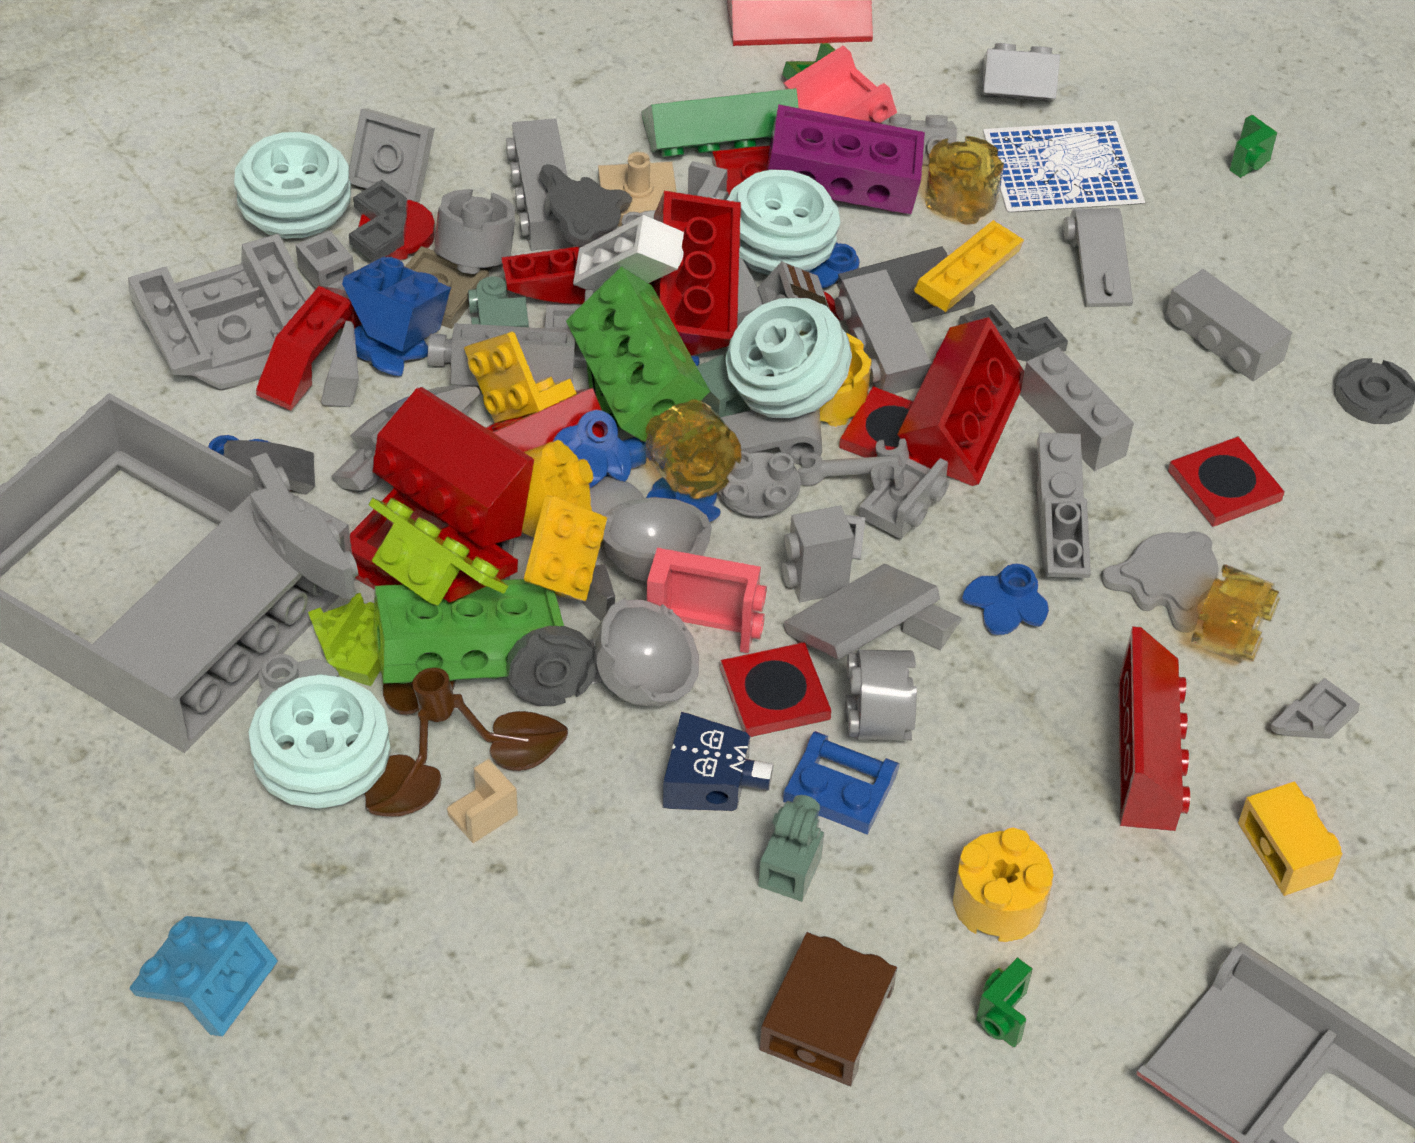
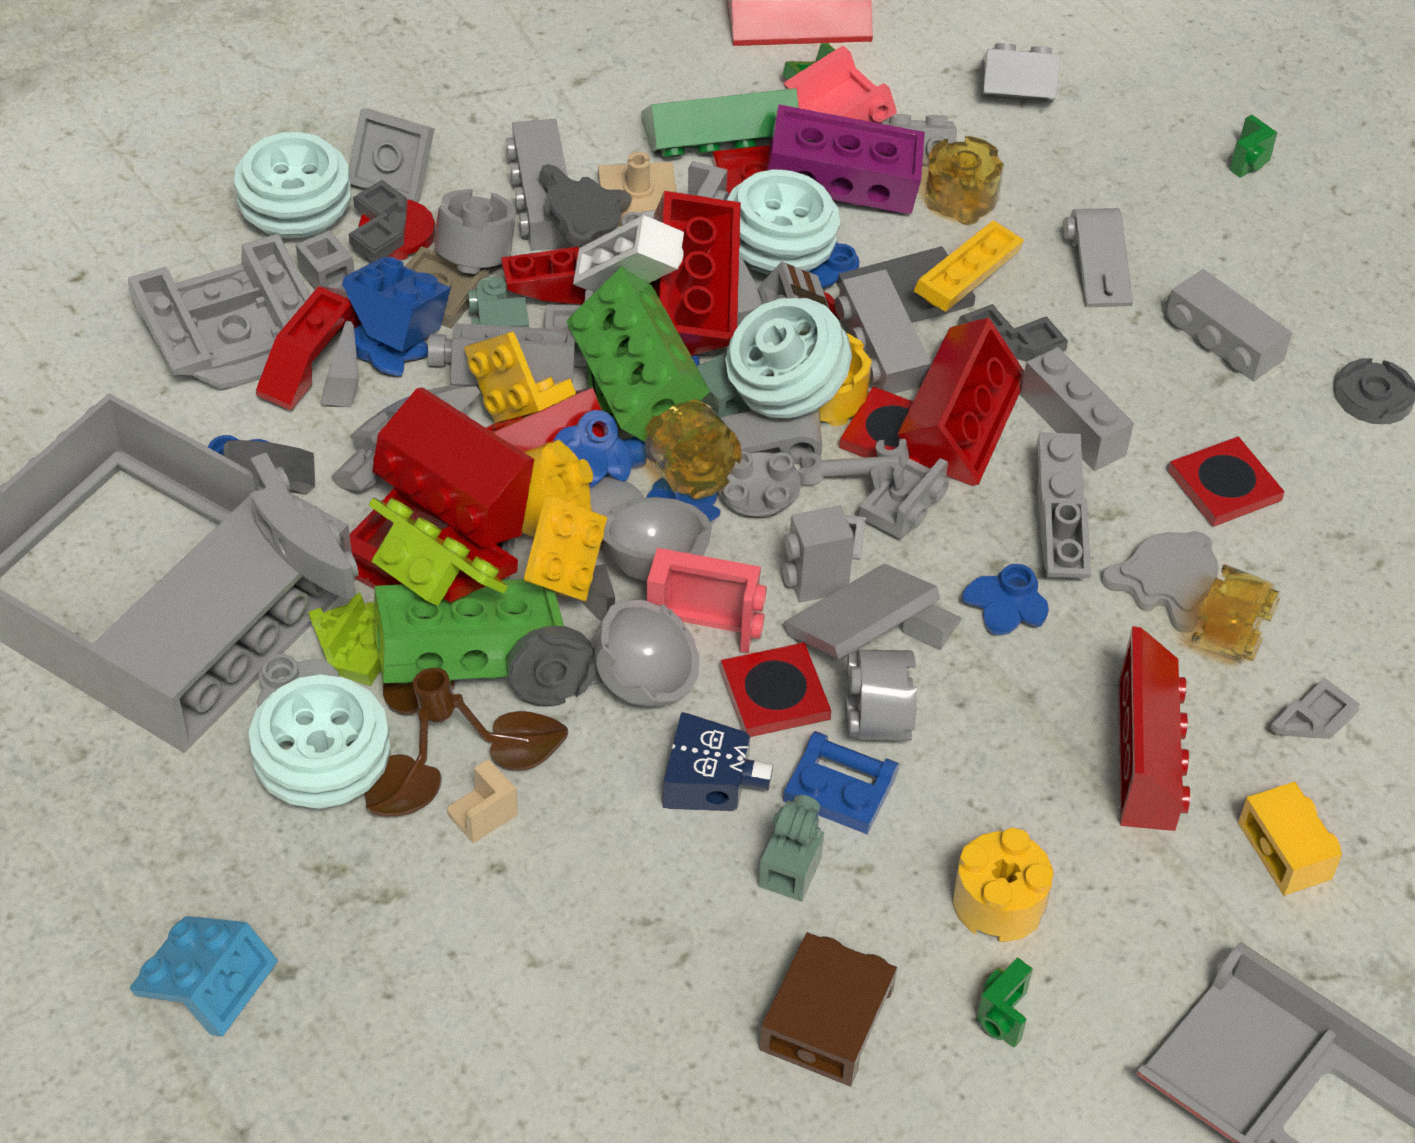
white sticker [983,121,1145,212] -> none

